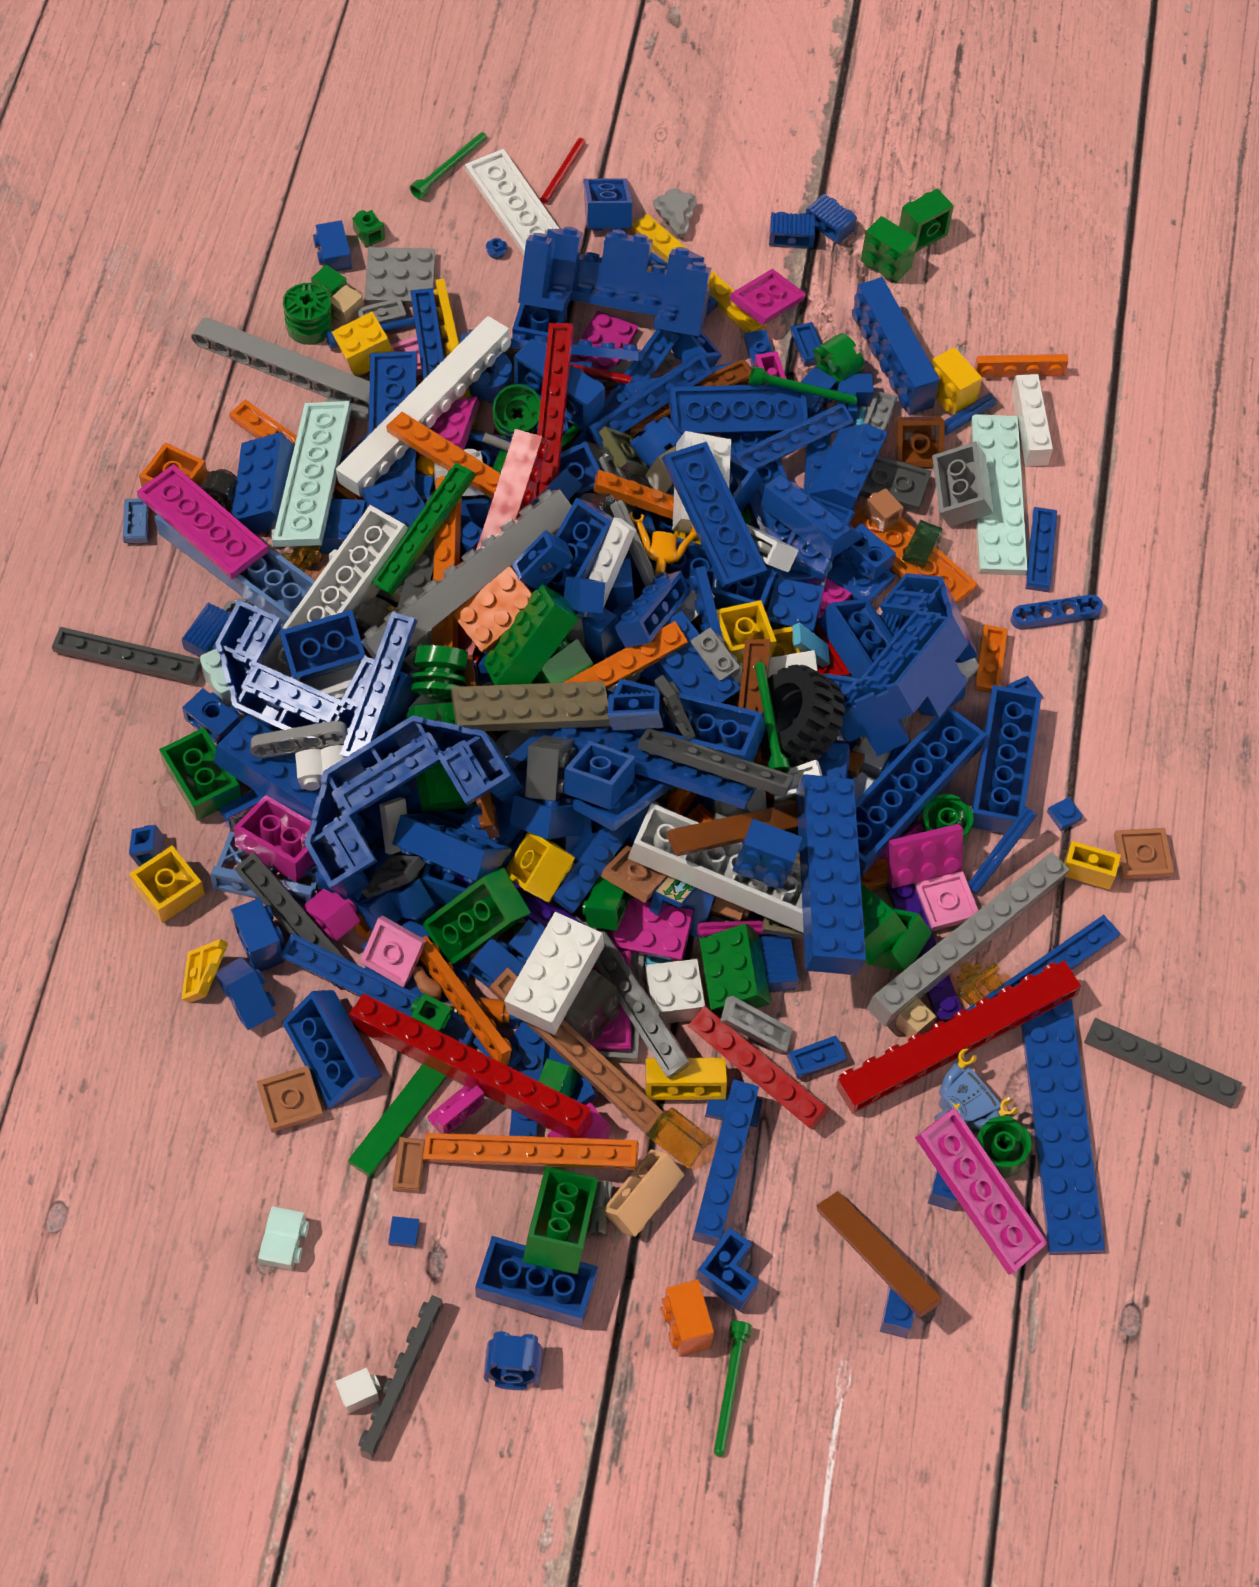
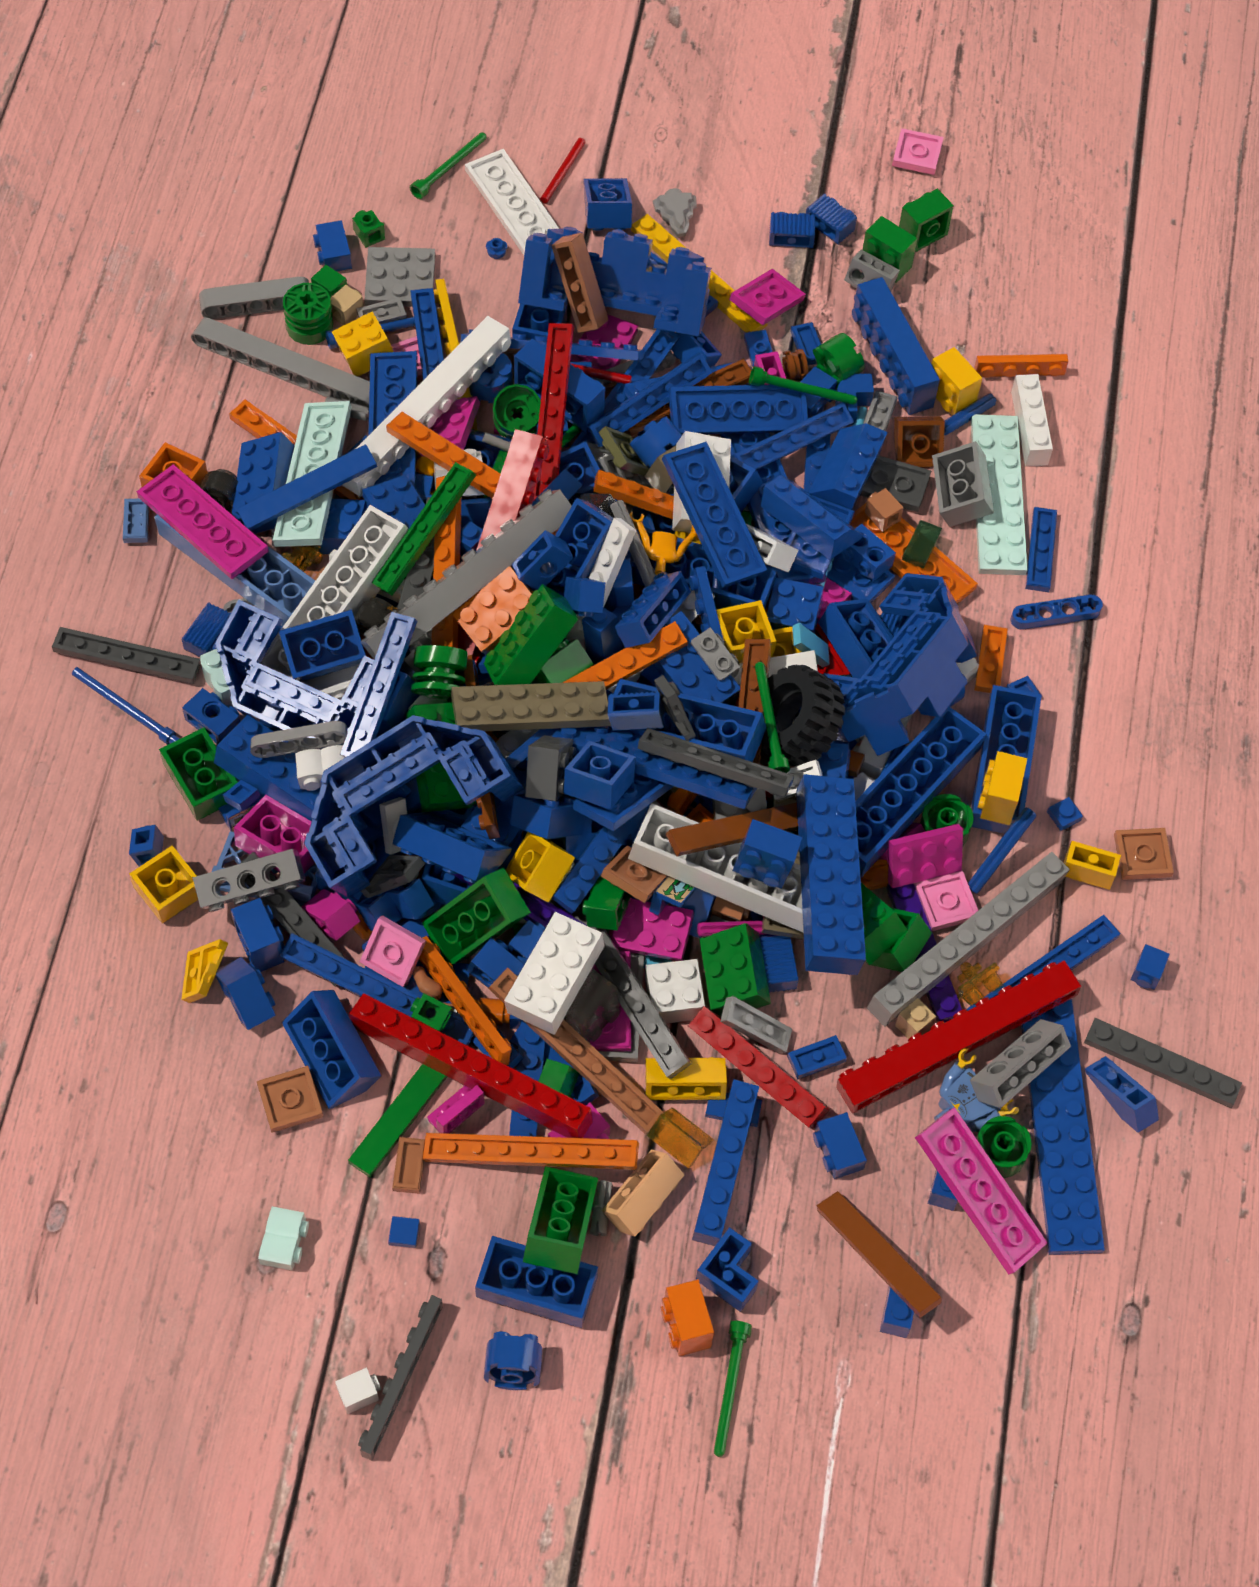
none -> blue bar [72,667,180,745]
none -> light grey brick [192,849,306,912]
none -> light grey beam [199,277,309,319]
none -> blue plate [223,780,261,811]
none -> blue tile [237,444,378,531]
none -> nougat brick [551,233,608,333]
none -> dark orange wheel [782,349,808,381]
none -> blue brick [813,1112,867,1179]
none -> light grey brick [844,250,900,291]
none -> bright pink plate [892,128,944,175]
none -> light grey brick [970,1019,1071,1108]
none -> yellow brick [977,751,1028,826]
none -> blue slope [1085,1056,1159,1133]
none -> blue brick [1130,944,1170,990]

